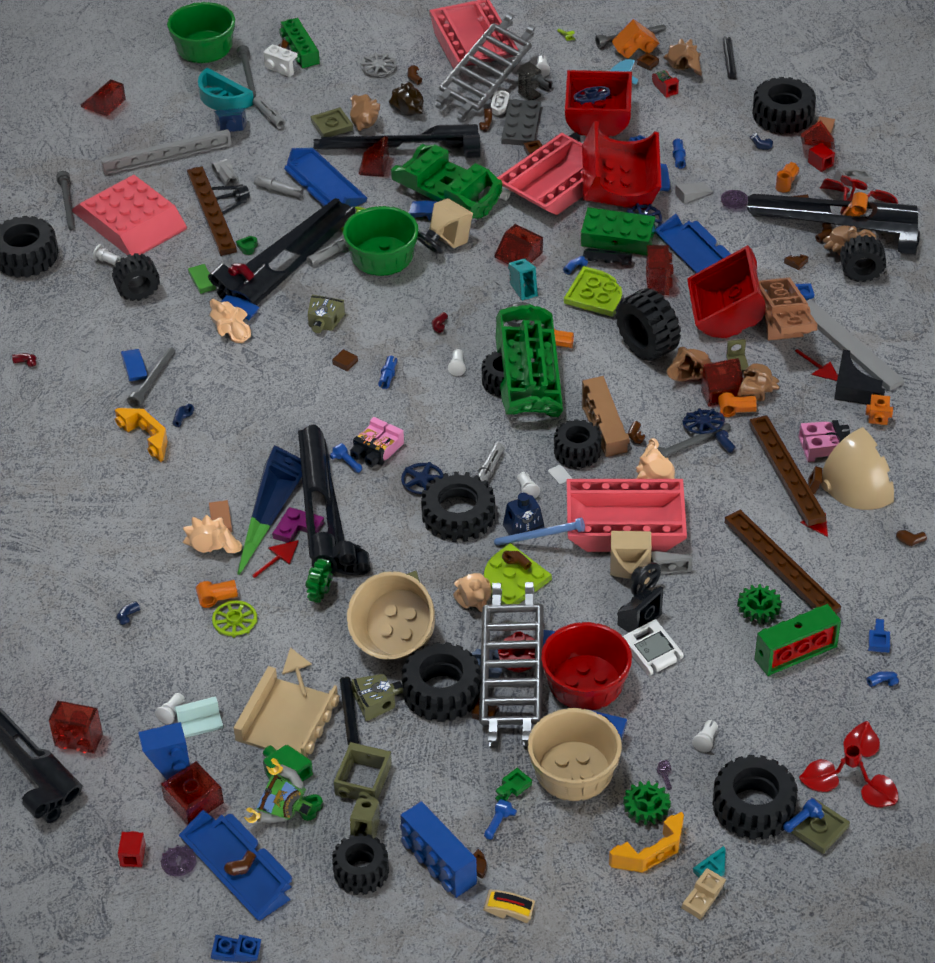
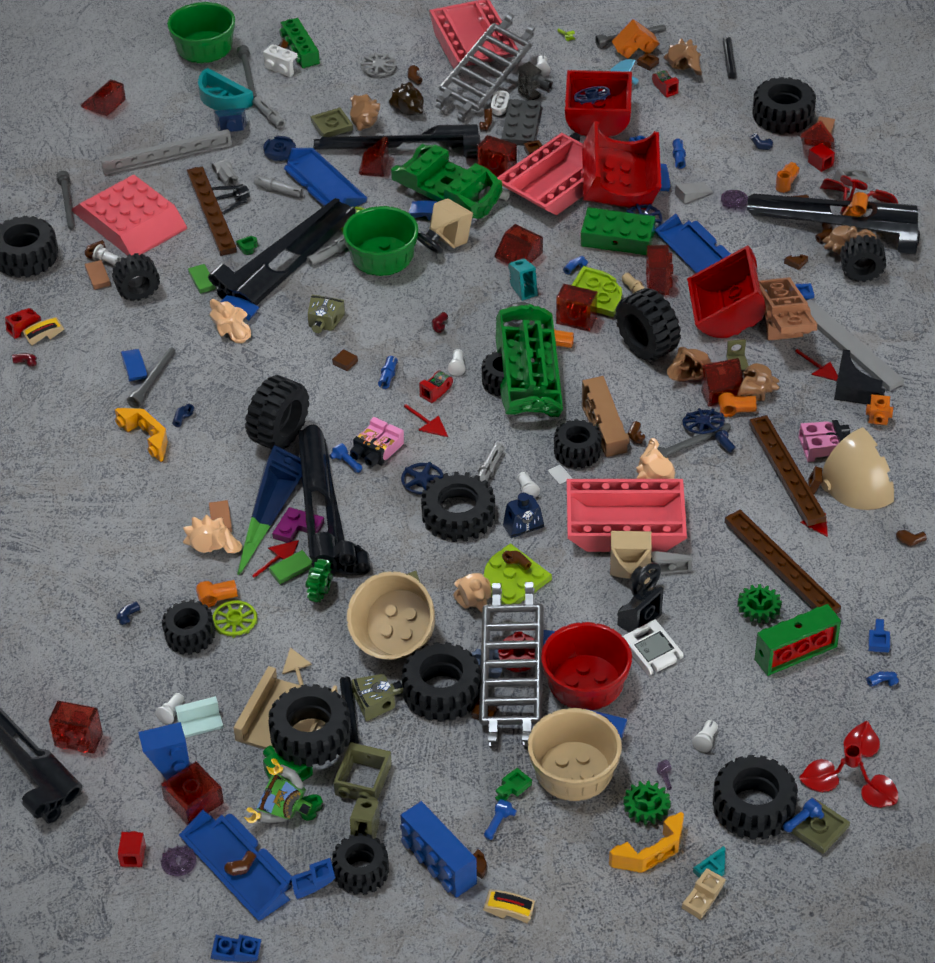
dark red arm [228,263,255,281] -> none
medium blue bar [494,518,585,546] -> none
black hinge [583,248,633,265] -> none
none -> red leg [5,308,41,339]
none -> slope [22,317,64,346]
none -> reddish brown arm [85,240,106,258]
none -> nougat tile [85,260,111,290]
none -> black tyre [162,600,216,655]
none -> black tyre [245,375,310,449]
none -> dark blue plate [263,136,296,161]
none -> black tyre [268,684,351,767]
none -> bright green tile [269,550,312,584]
none -> blue slope [291,858,336,899]
none -> red piece [404,404,448,437]
none -> red leg [419,370,453,403]
none -> clear red brick [478,135,517,177]
none -> clear red brick [556,284,598,332]
none -> tan pin [621,272,645,293]

